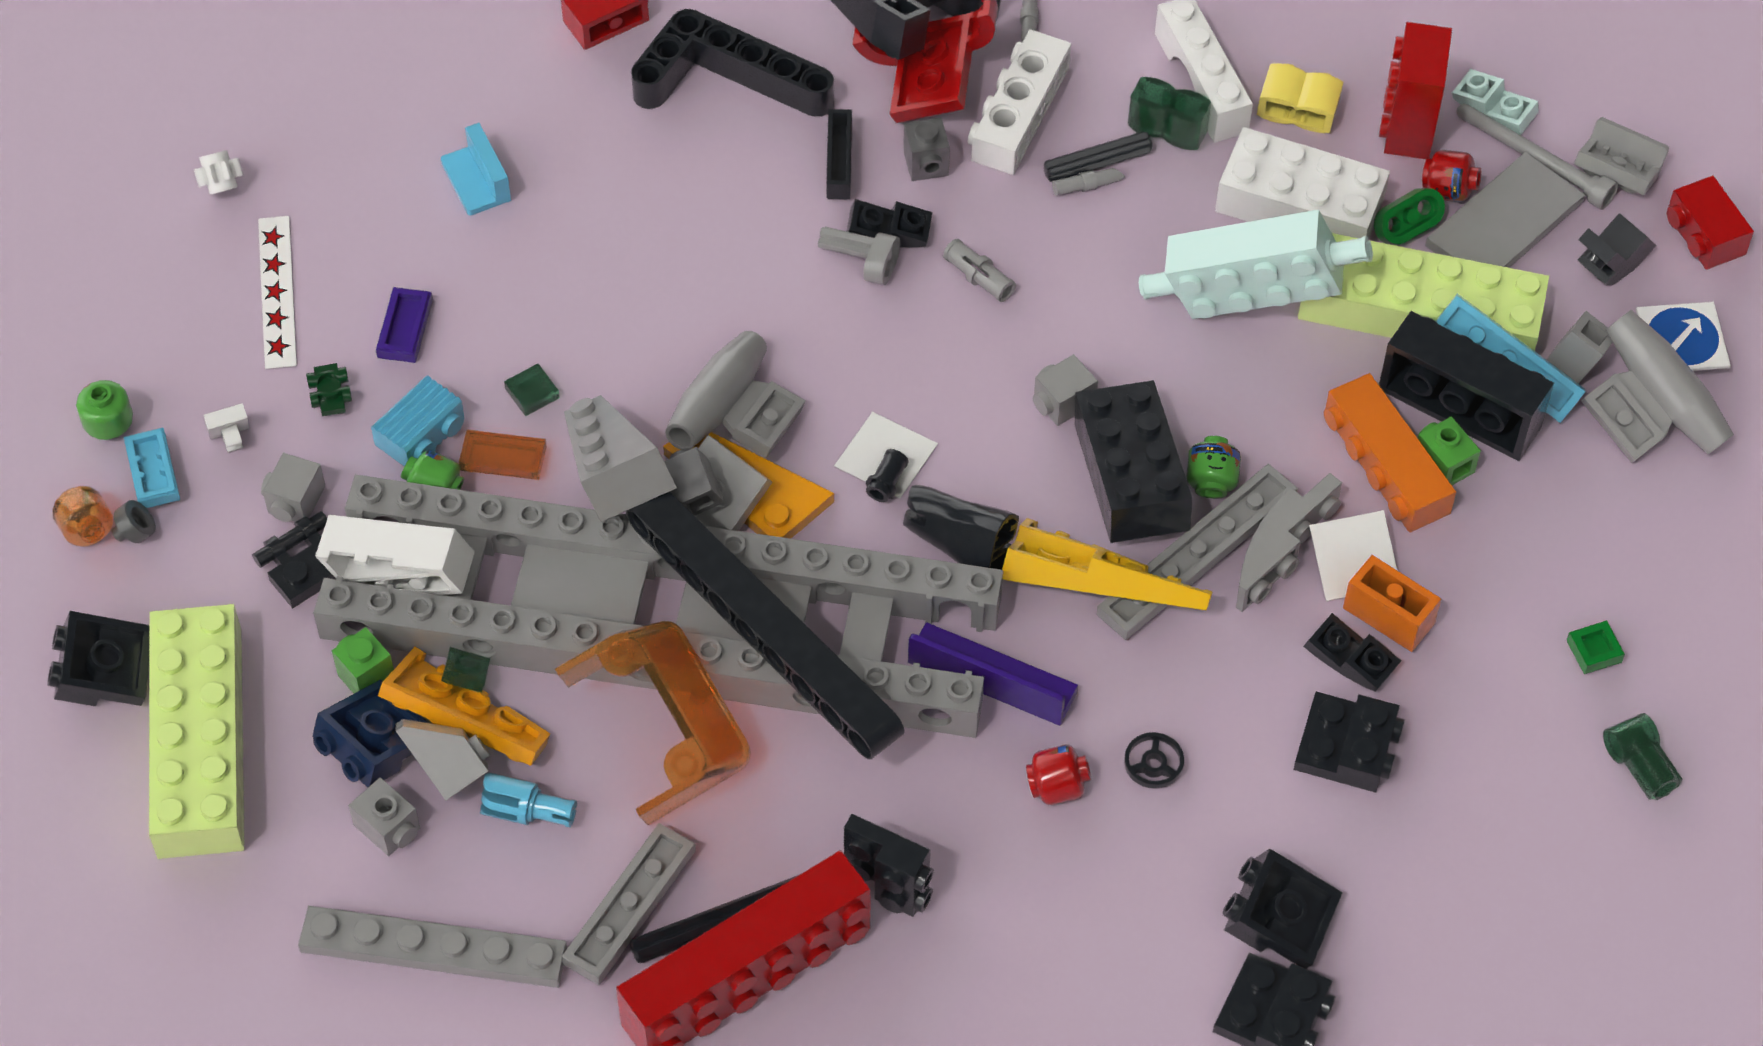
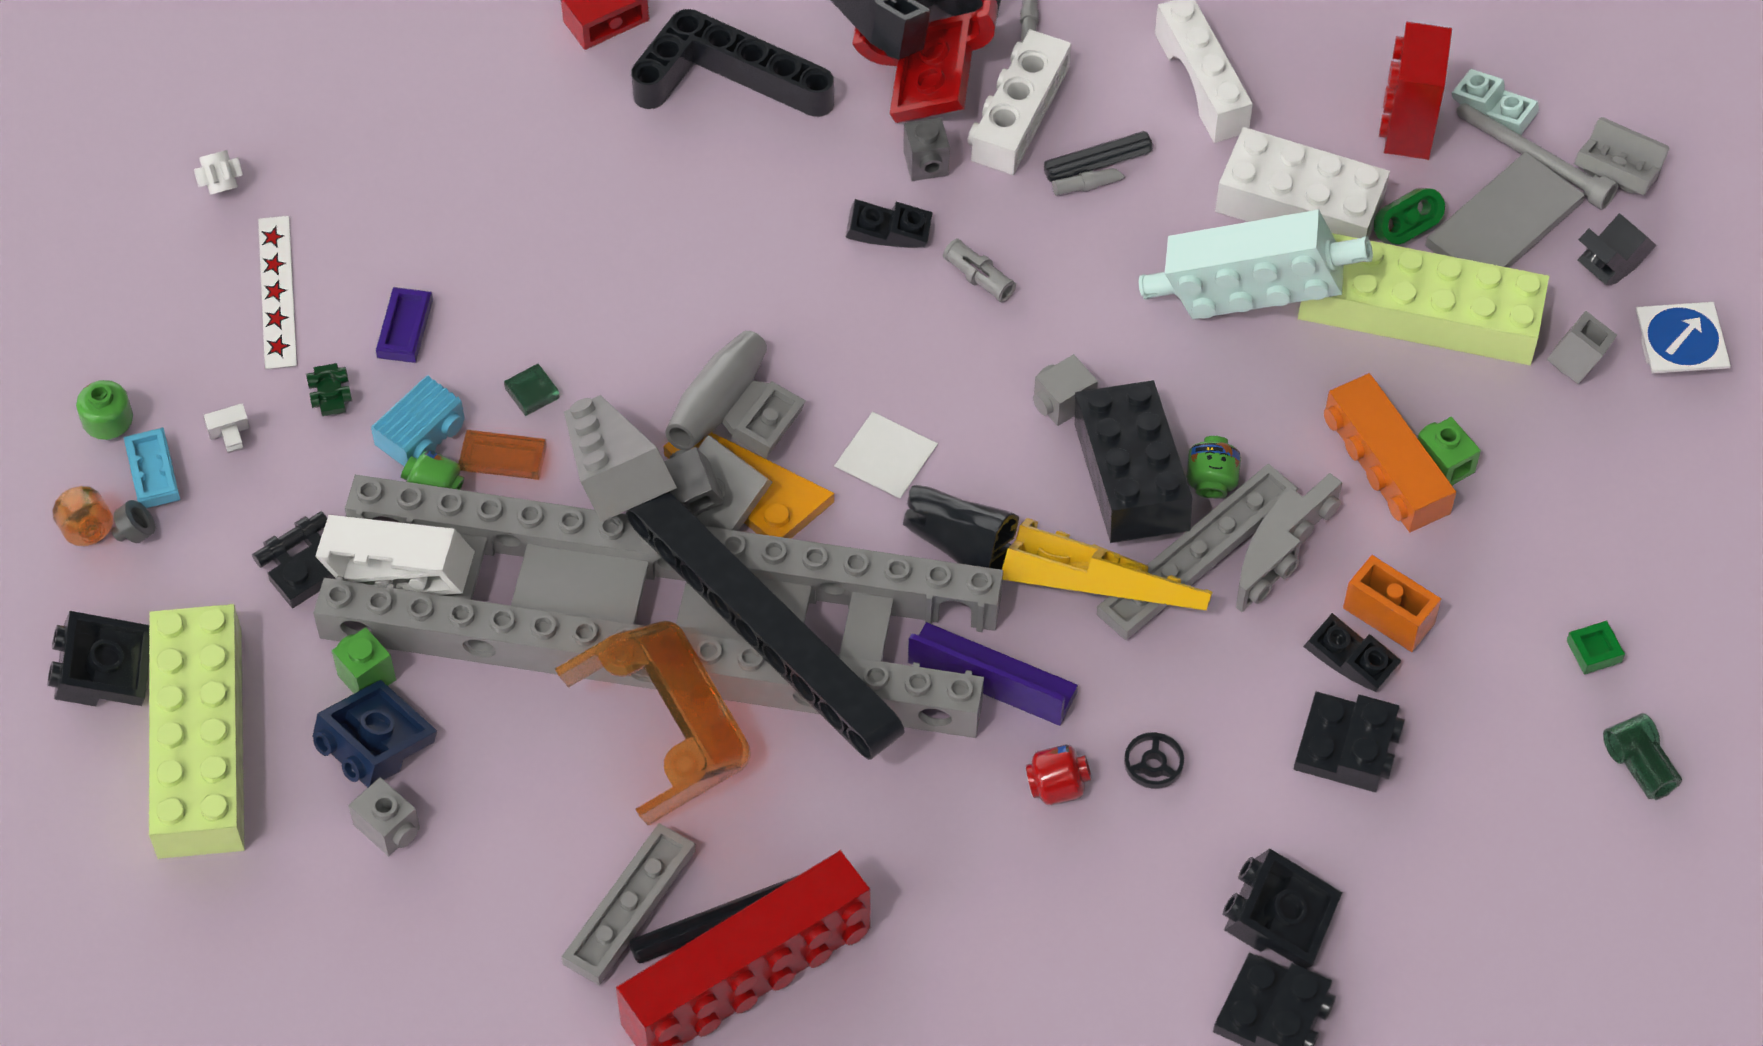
light grey brick [261,453,325,522] -> none
light grey plate [298,906,567,988] -> none
light orange wing [378,646,551,766] -> none
light grey slope [396,719,490,800] -> none
medium azure panel [441,123,511,215] -> none
clear green tile [441,647,490,692] -> none
medium azure arm [480,772,577,828] -> none
light grey piece [818,227,900,285] -> none
black piece [826,109,852,199] -> none
black plate [844,814,934,917] -> none
black pin [866,449,909,502] -> none
clear green brick [1128,77,1211,150] -> none
light yellow brick [1257,63,1344,133] -> none
white sticker [1309,510,1397,601] -> none
black brick [1379,311,1554,461] -> none
red head [1422,150,1481,202] -> none
medium azure plate [1436,293,1586,423] -> none
light grey plate [1581,310,1734,463] -> none
red brick [1666,175,1754,270] -> none

